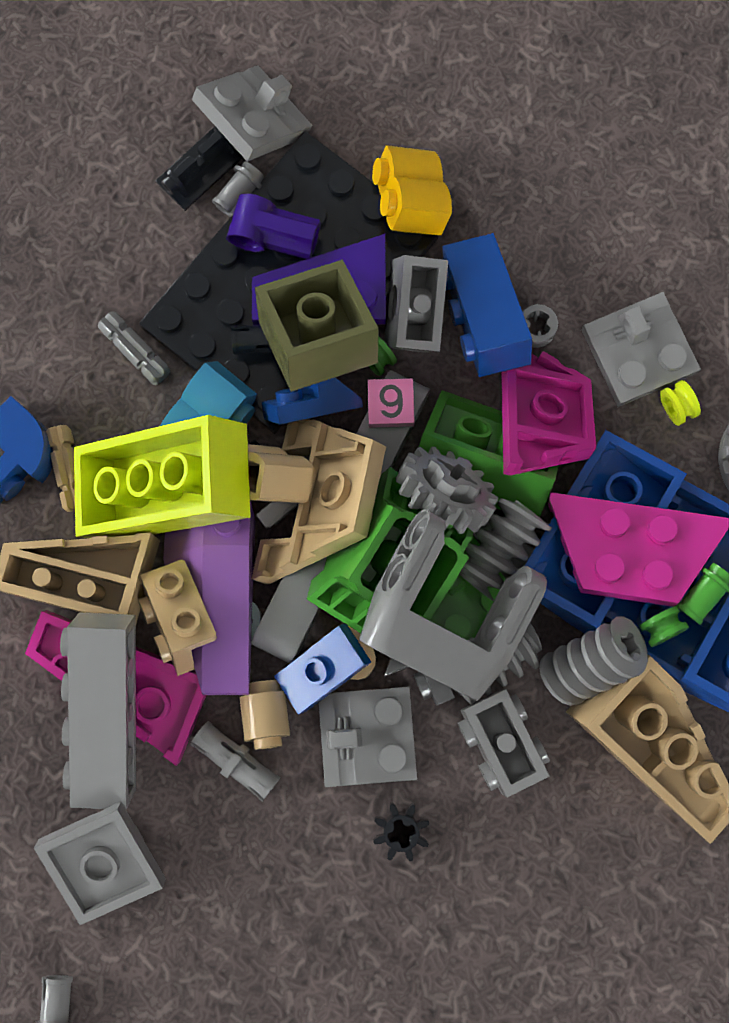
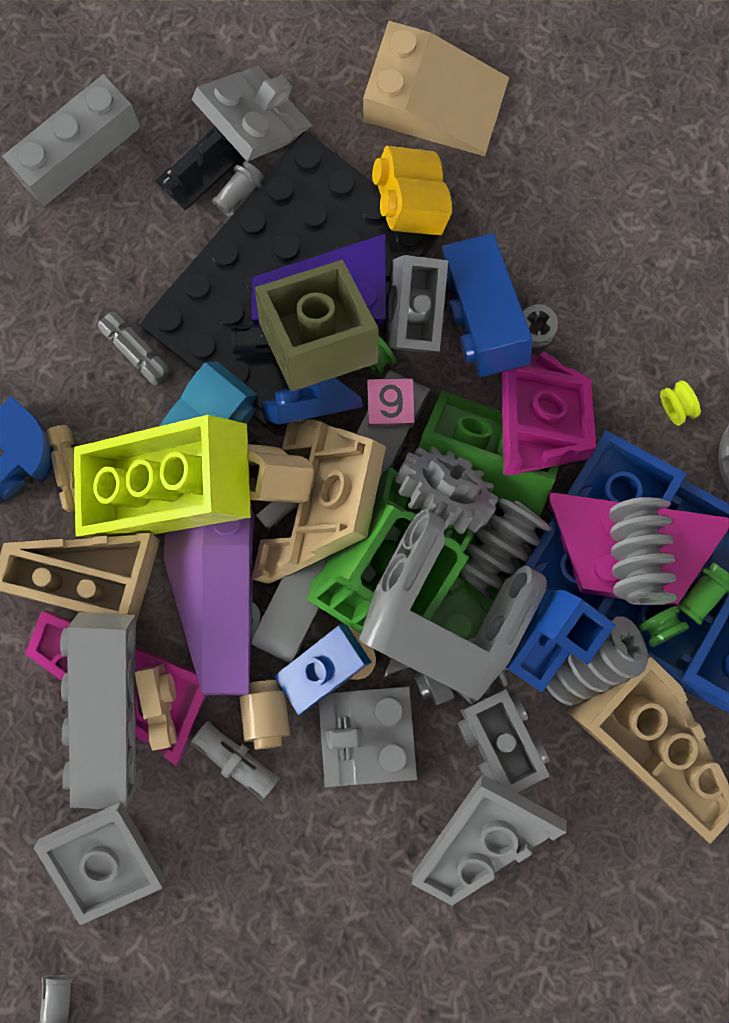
tan bracket [138,560,217,676] -> none
dark purple piece [226,193,321,259] -> none
black gear [373,802,429,861] -> none
light grey hinge [581,292,701,407] -> none
none -> light grey brick [2,74,141,207]
none -> tan plate [134,664,177,751]
none -> tan slope [363,21,509,156]
none -> light grey wing [411,774,567,906]
none -> blue brick [506,590,616,692]
none -> light grey piece [609,497,678,605]

